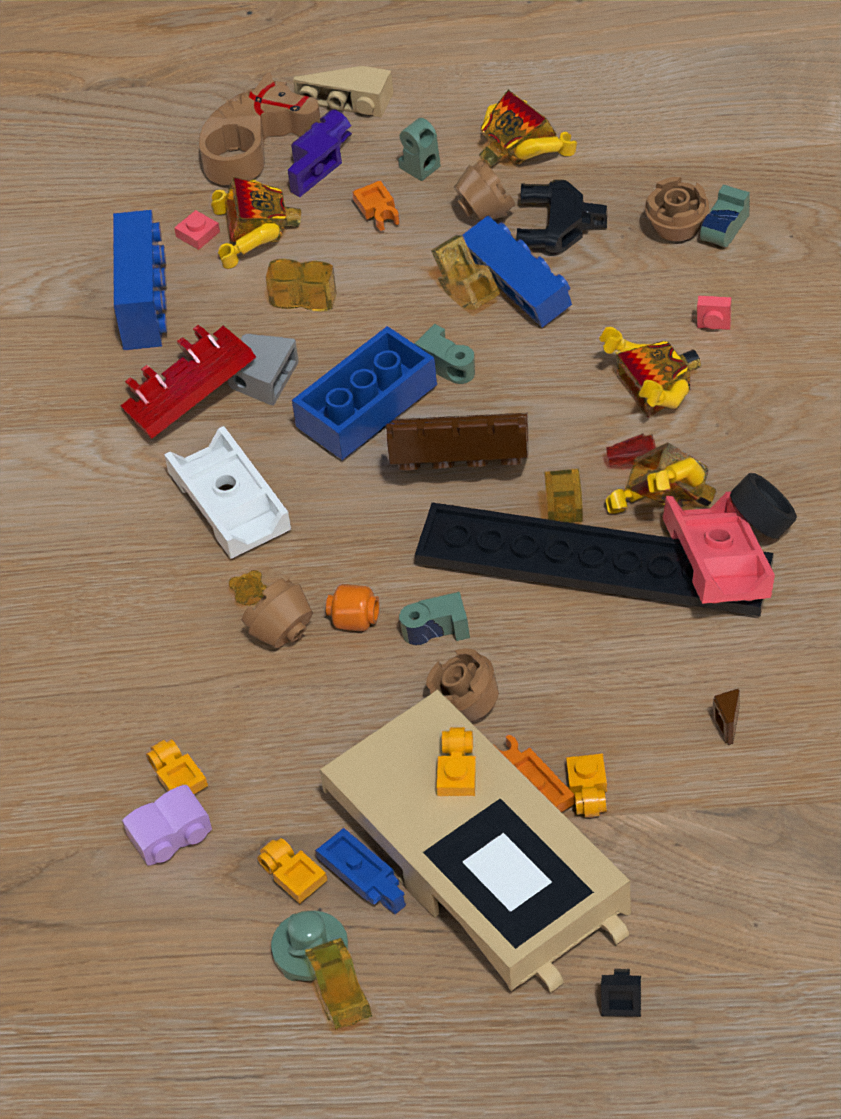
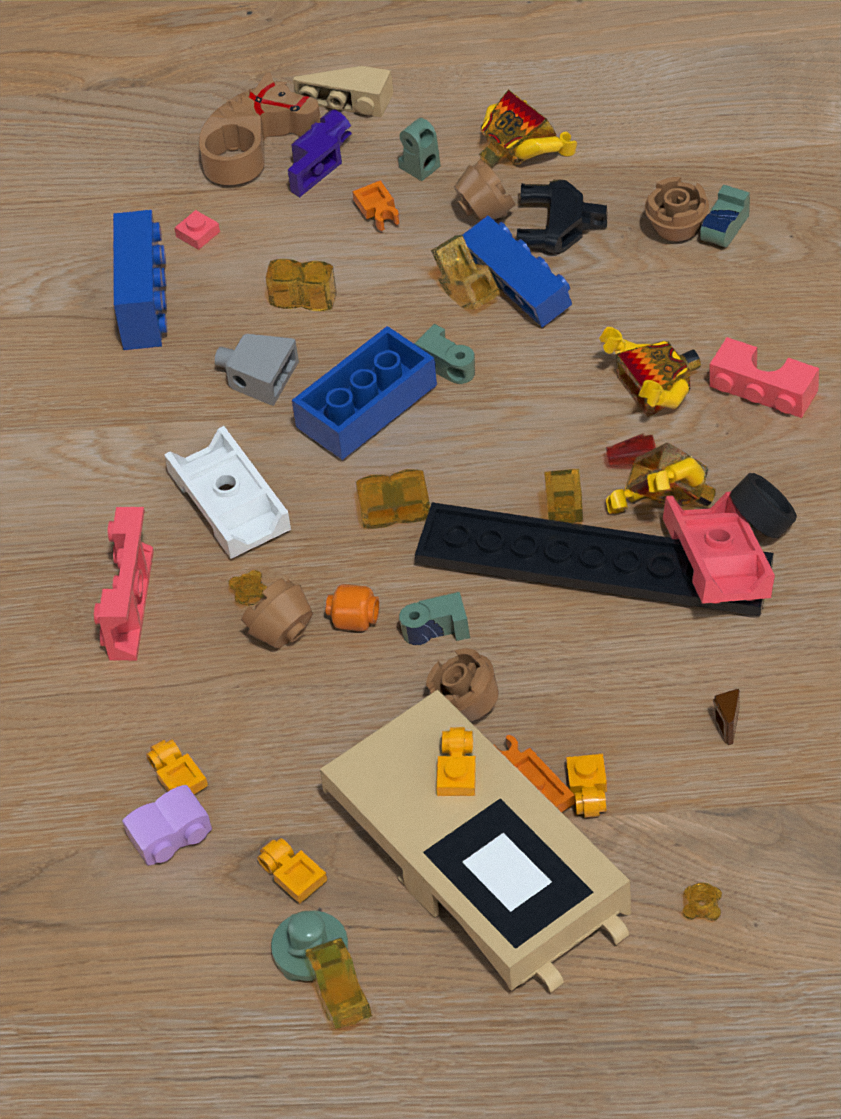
red hinge [120,324,256,439] -> none
torso [211,177,301,269] -> none
blue hinge [315,828,406,914] -> none
reddish brown slope [386,412,529,470] -> none
black tile [601,968,641,1017] -> none
coral plate [697,296,731,330] -> none
none -> coral piece [94,507,154,661]
none -> clear yellow brick [356,469,430,529]
none -> clear yellow plate [683,883,722,921]
none -> coral arch [710,337,819,418]

